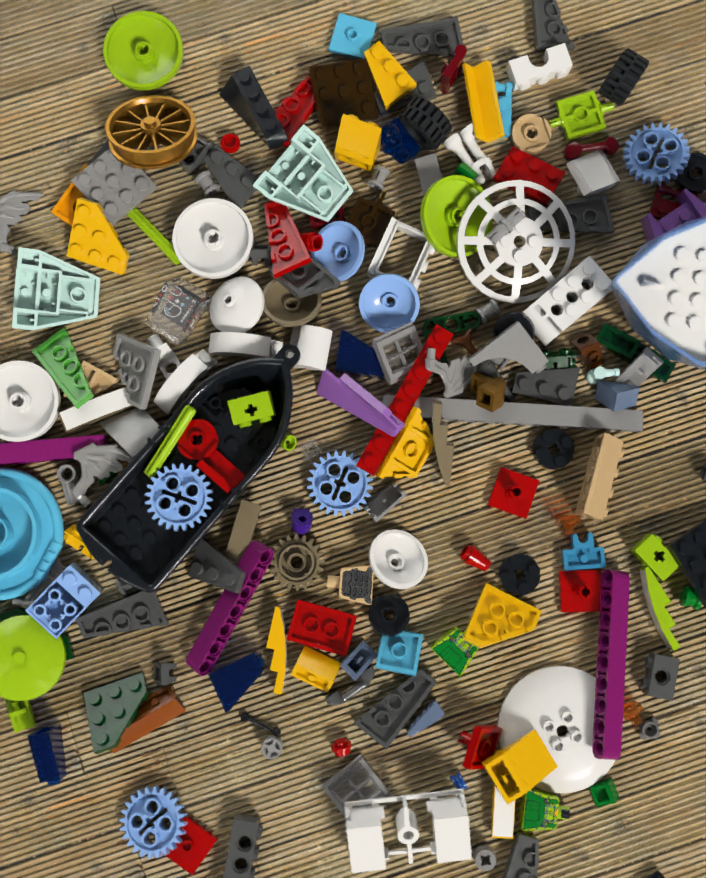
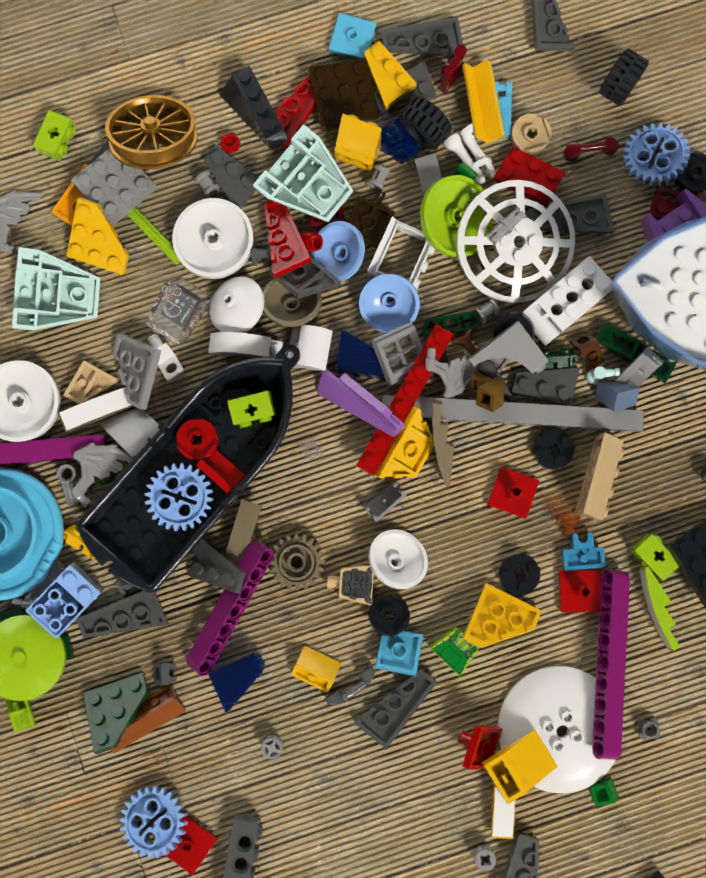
clear blue slope [28,725,67,785] -> none
bright green wing [32,327,94,409] -> none
lime dish [103,11,184,91] -> none
lime axle [144,405,196,477] -> none
white arch [153,349,218,415] -> none
dark grey piece [180,133,214,174] -> none
black hinge [241,713,281,736] -> none
yellow slope [266,605,287,695] -> none
lime hinge [280,434,297,451] -> none
red plate [286,599,357,656] -> none
dark purple piece [291,508,313,535] -> none
light blue gear [307,450,373,517] -> none
clear piece [321,754,392,817] -> none
red plate [331,738,352,757] -> none
sand blue slope [340,640,377,681] -> none
white piece [344,789,472,873] -> none
sand blue slope [406,699,445,737] -> none
blue bush [450,771,468,790] -> none
red cone [459,544,491,572] -> none
white arch [506,43,573,91] -> none
torso [519,787,570,831] -> none
lime plate [548,90,614,141] -> none
white slope [566,150,621,197] -> none
clear orange tile [623,700,644,726] -> none
dark grey brick [641,652,680,701] -> none
green wheel [680,586,702,610] -> none
none -> lime brick [33,110,76,161]

